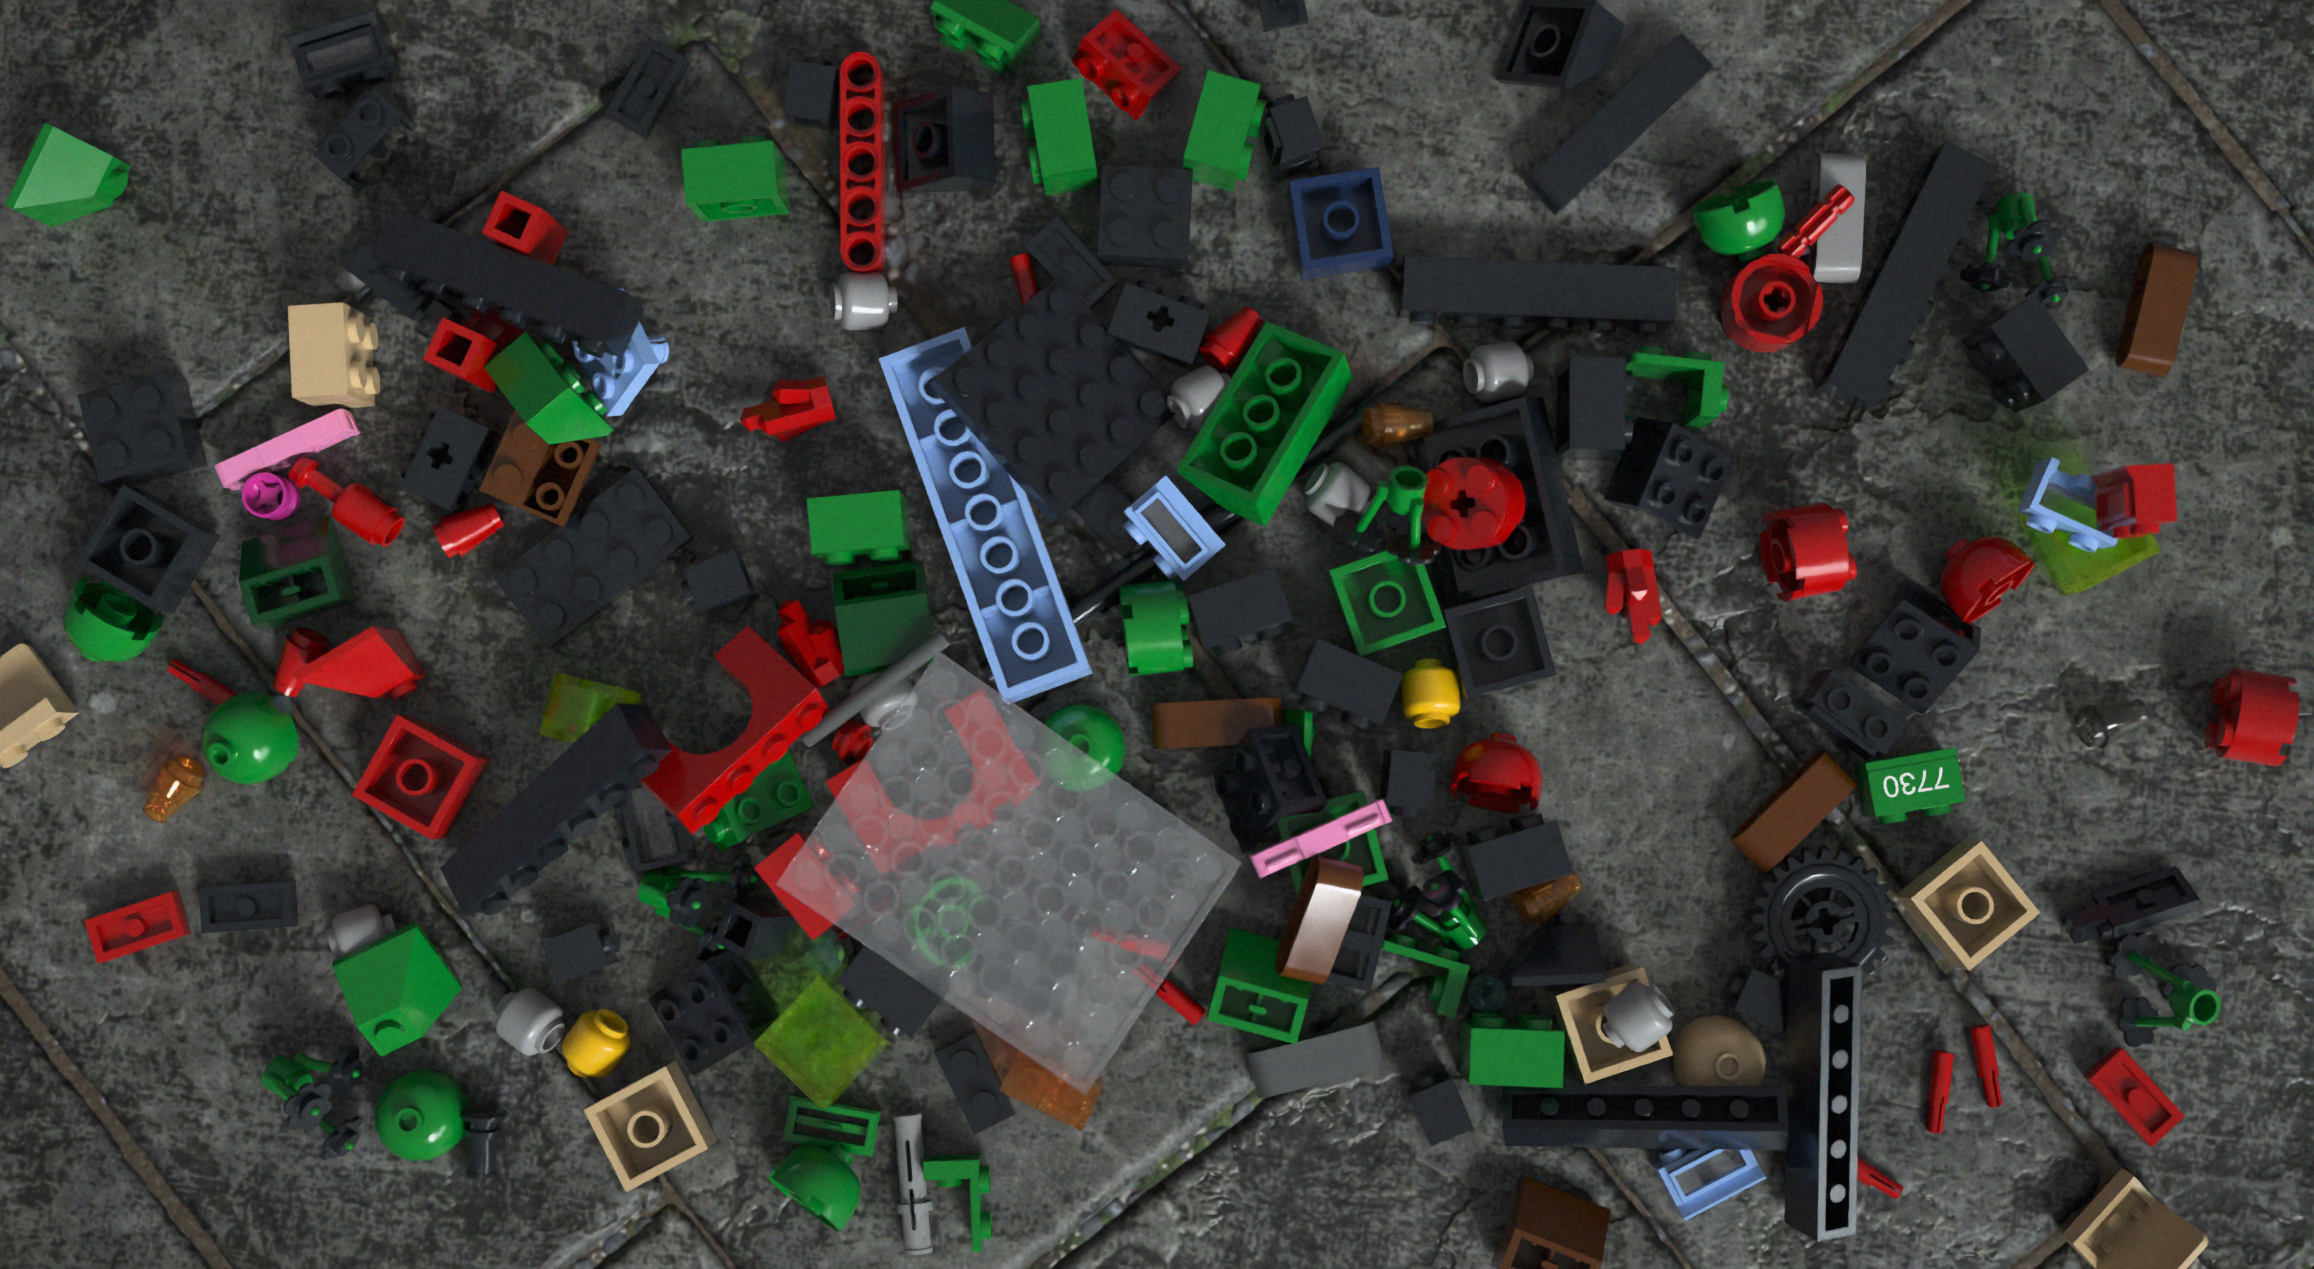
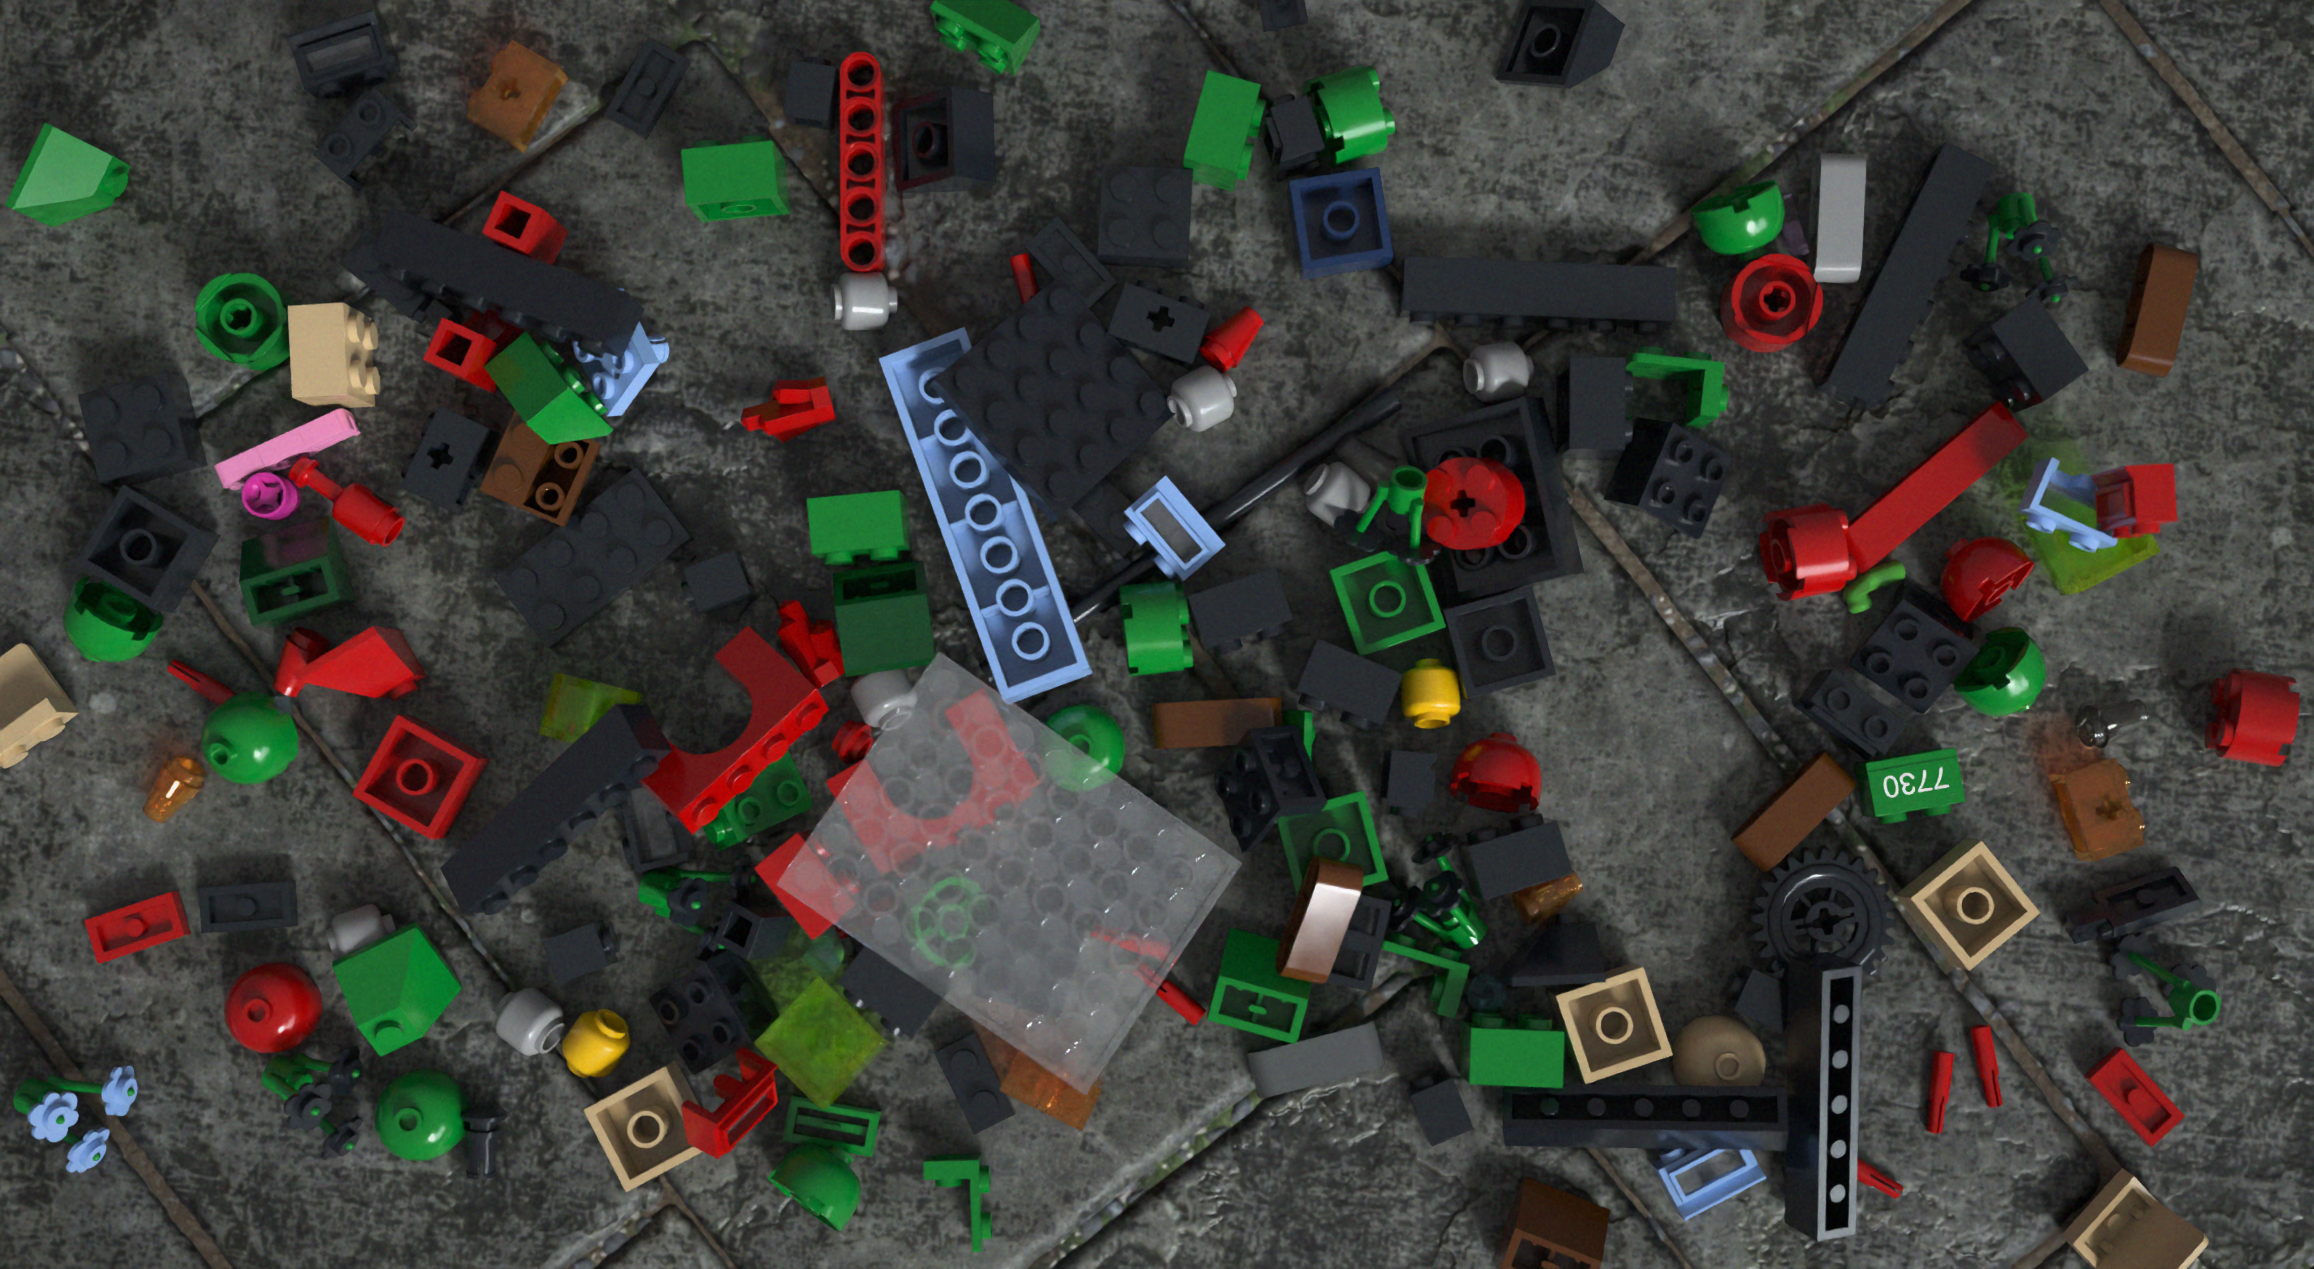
red cone [432,502,504,558] -> none
dark grey bar [800,629,952,747] -> none
light grey pin [893,1113,933,1255] -> none
green brick [1021,78,1098,196] -> none
red bracket [1072,9,1182,120] -> none
green slope [1177,321,1353,527] -> none
bright pink piece [1249,799,1392,878] -> none
clear orange cone [1362,403,1433,448] -> none
black beam [1524,33,1713,216] -> none
light grey head [1602,982,1675,1052] -> none
red rock [1603,549,1662,644] -> none
red axle [1776,184,1855,259] -> none
none -> light blue plant [13,1065,138,1173]
none -> green brick [194,272,297,371]
none -> red cylinder [224,961,323,1053]
none -> clear orange brick [466,40,568,154]
none -> red window [681,1047,778,1159]
none -> green brick [1302,64,1395,169]
none -> bright green arm [1843,559,1905,614]
none -> red beam [1845,400,2029,575]
none -> green cylinder [1952,626,2047,717]
none -> clear orange brick [2048,757,2146,862]

